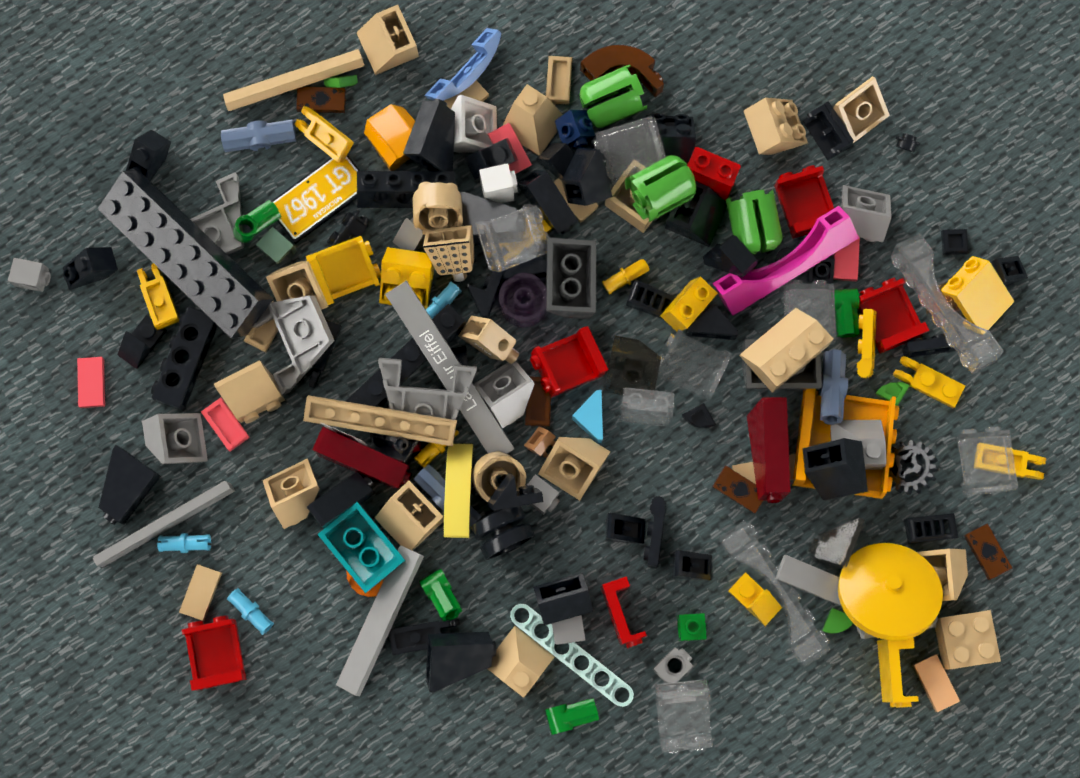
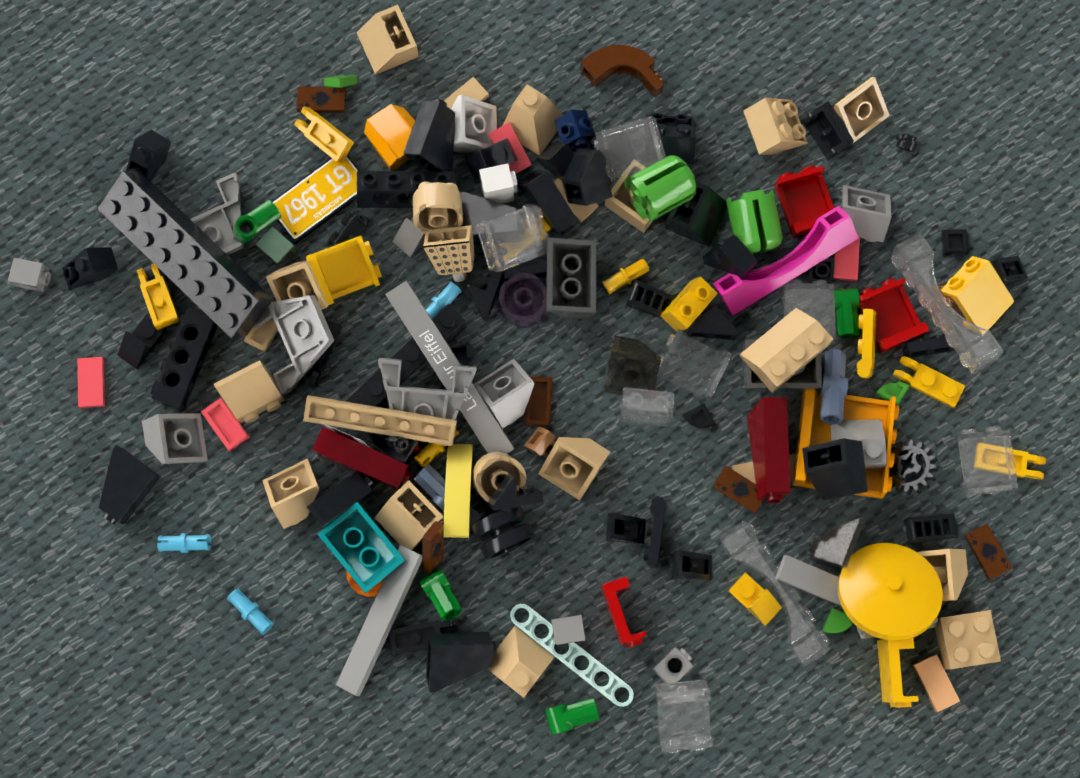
light grey tile [93,481,235,567] -> none
tan tile [179,564,222,621] -> none
red panel [182,615,247,691] -> none
sand blue piece [221,120,296,152] -> none
tan tile [223,49,364,111] -> none
yellow slope [379,247,434,309] -> none
medium blue slope [425,28,501,100] -> none
tan torso [458,316,519,364] -> none
light grey brick [527,474,560,515] -> none
red panel [530,326,609,398] -> none
black slope [533,573,593,626] -> none
tan tile [546,56,572,104] -> none
medium azure slope [572,390,603,443] -> none
bright green cylinder [580,64,647,128] -> none
green brick [677,613,707,641] -> none
red panel [687,147,741,201] -> none
none -> reddish brown tile [422,521,444,574]

